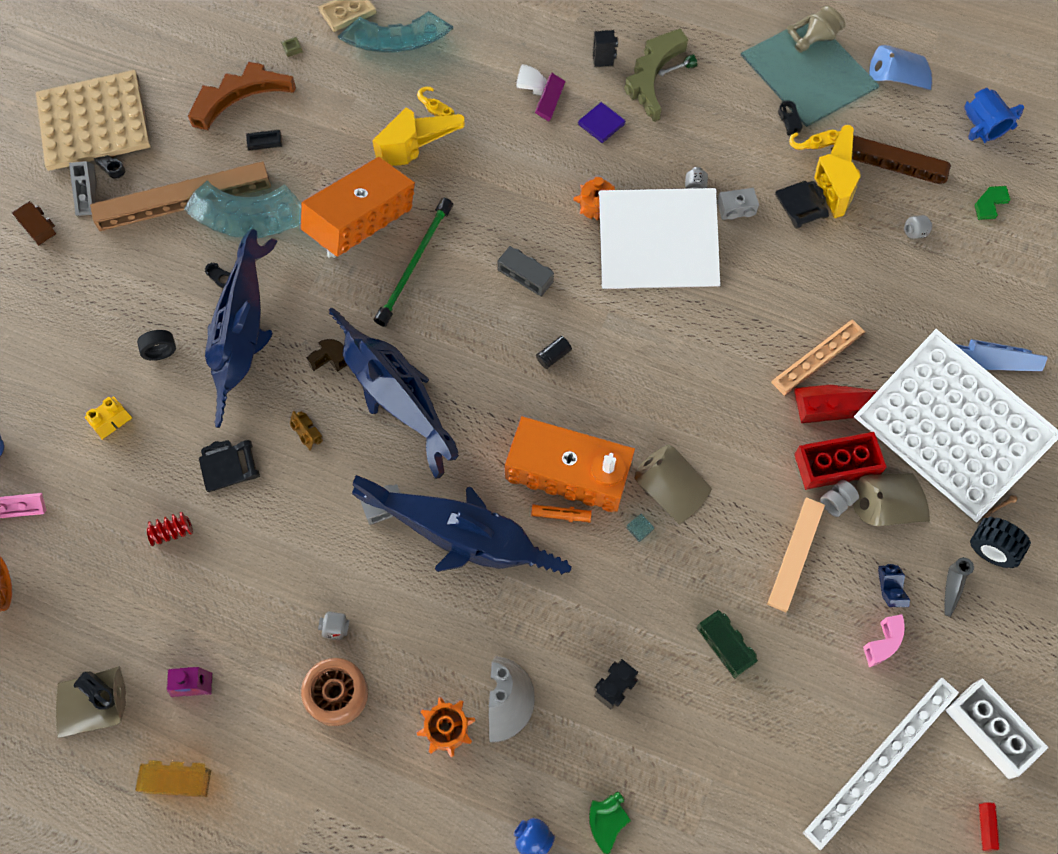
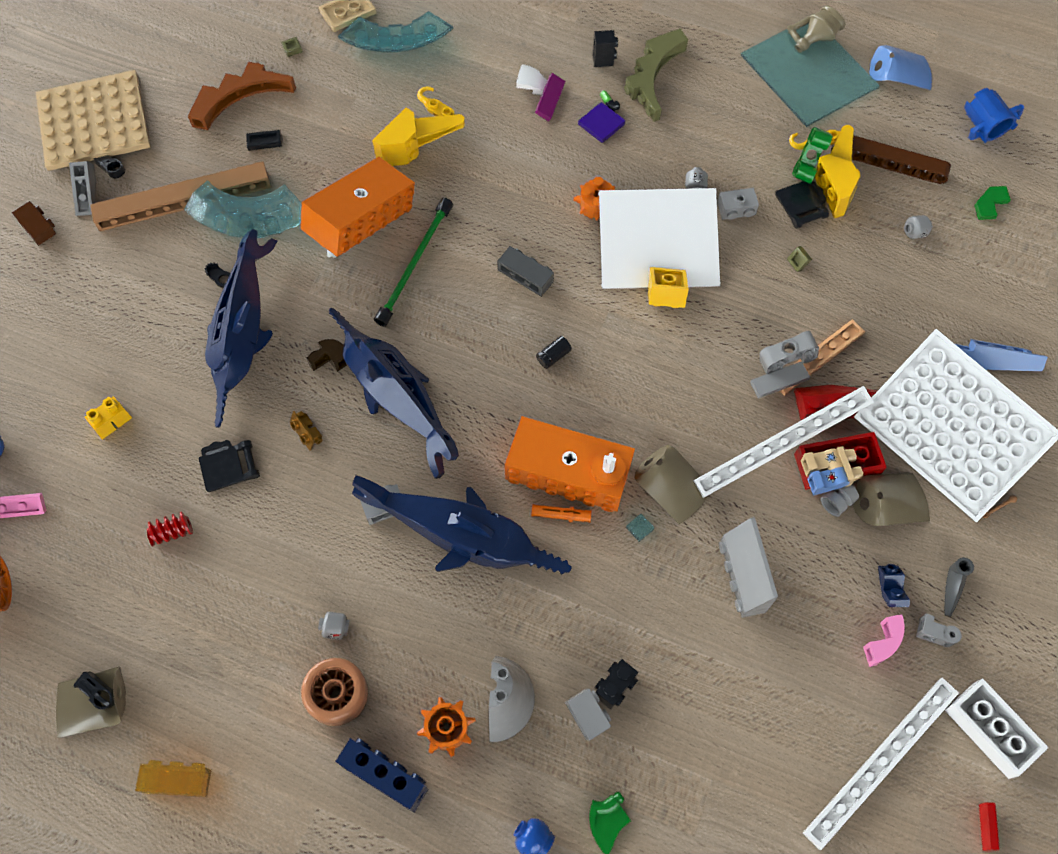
black tyre [137,330,176,361] -> none
magenta torso [167,667,213,697] -> none
hinge [658,54,697,76] -> none
clear green brick [696,610,758,679] -> none
light nougat tile [767,497,825,613] -> none
black piece [778,100,803,135] -> none
black wheel [970,517,1031,569] -> none
none -> dark blue brick [335,738,429,813]
none -> light grey brick [565,688,611,741]
none -> arm [600,90,620,112]
none -> yellow slope [648,267,689,308]
none -> white plate [694,386,874,498]
none -> light grey slope [719,517,778,618]
none -> light grey tile [750,361,810,399]
none -> light grey beam [760,331,819,374]
none -> olive tile [787,246,812,272]
none -> green beam [792,127,833,184]
none -> hips [801,446,863,496]
none -> light grey leg [916,614,962,647]

